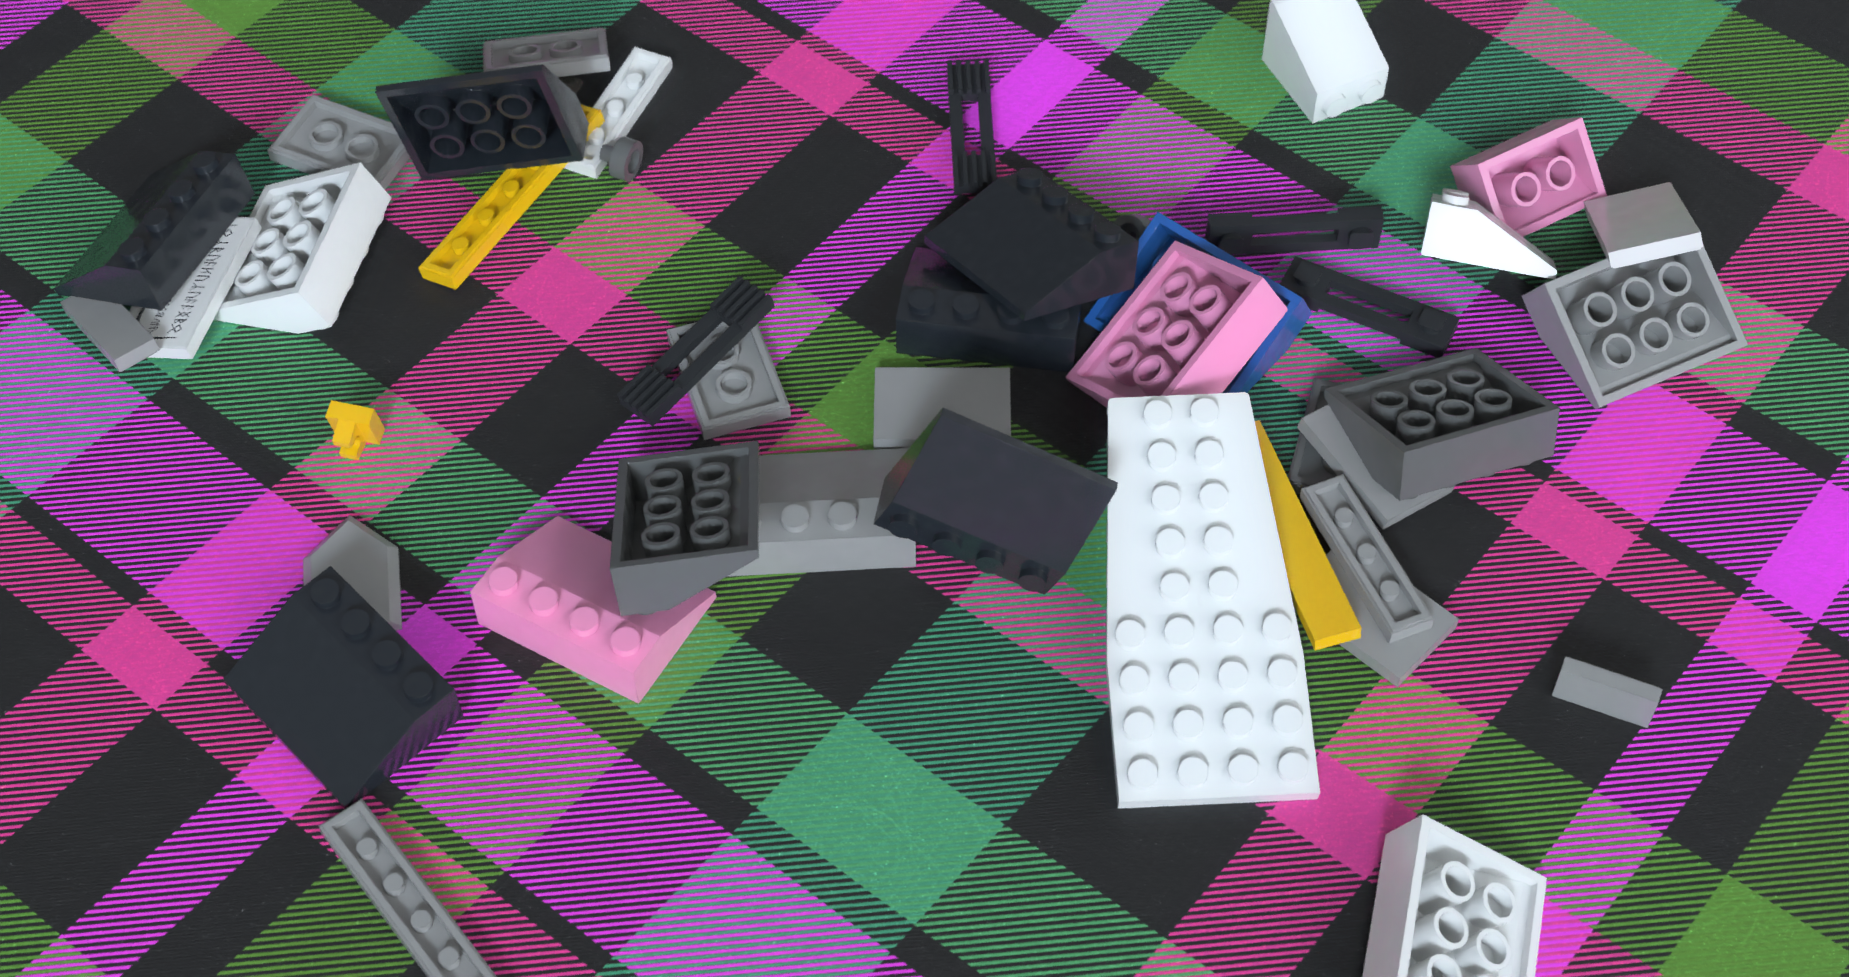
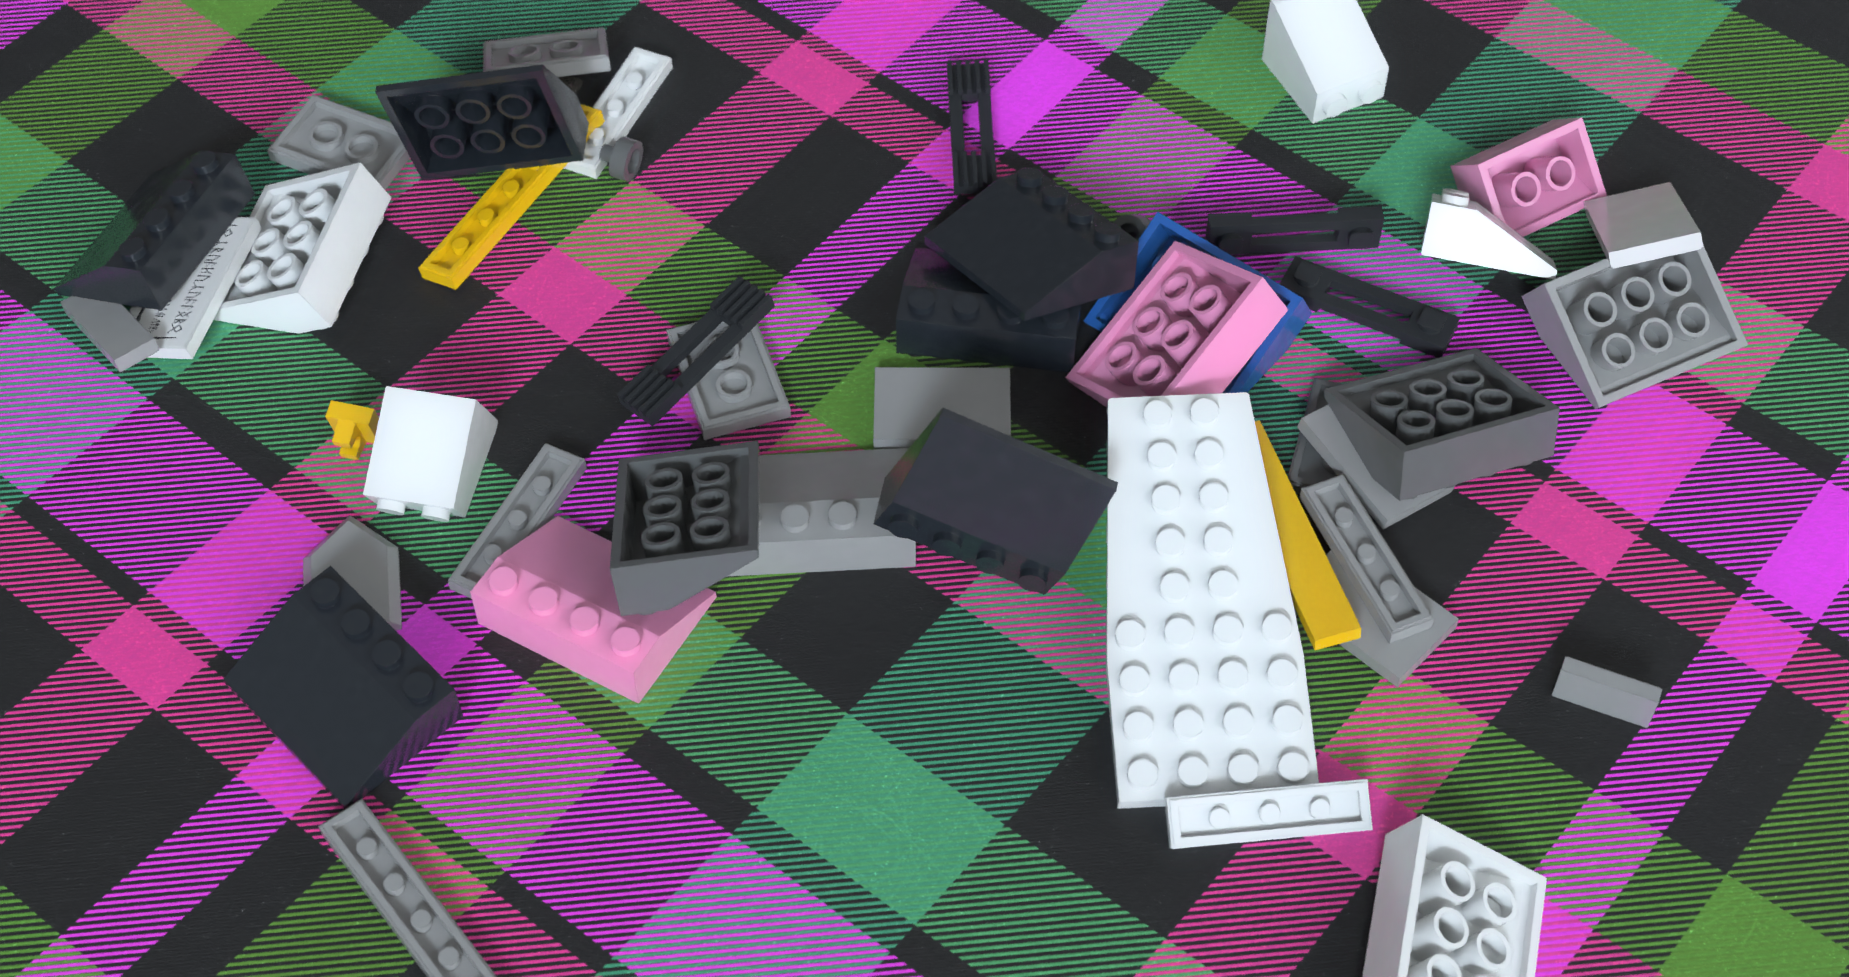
none -> white slope [363,386,498,522]
none -> light grey tile [448,443,587,599]
none -> white tile [1164,779,1373,849]

